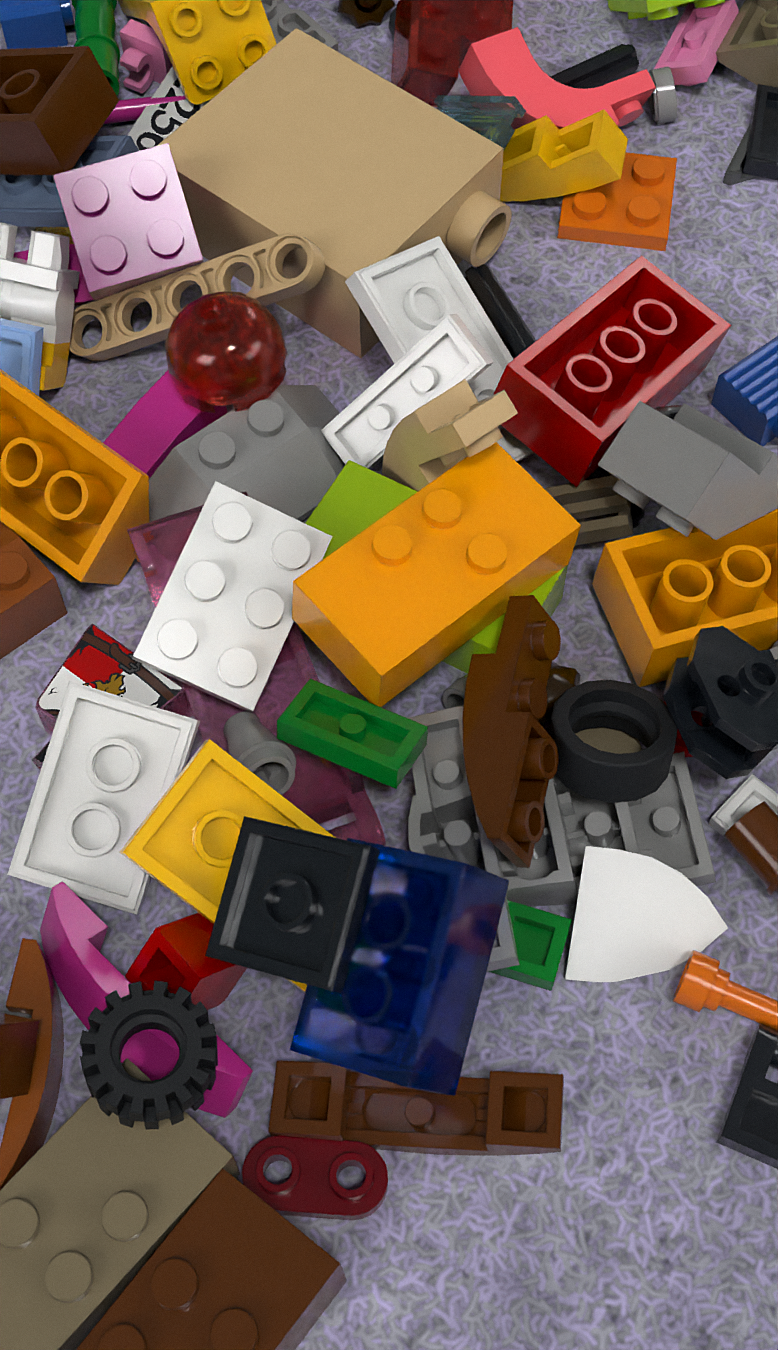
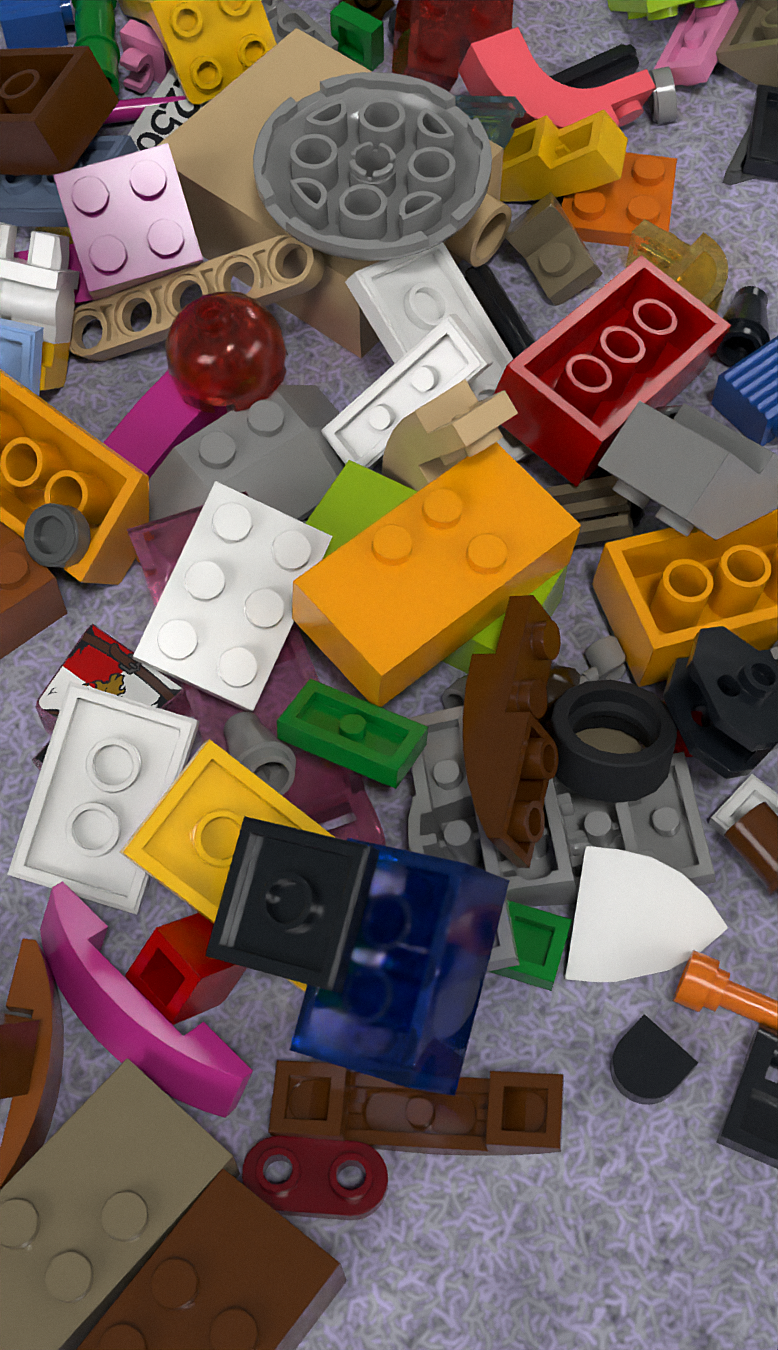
black tyre [80,980,218,1130] -> none
none -> dark grey tile [24,503,90,568]
none -> light grey brick [253,72,492,261]
none -> green plate [330,1,384,72]
none -> dark tan slope [506,192,603,306]
none -> light grey hand [580,636,626,684]
none -> black tile [610,1014,699,1105]
none -> clear yellow brick [625,219,728,314]
none -> black cone [716,286,770,366]

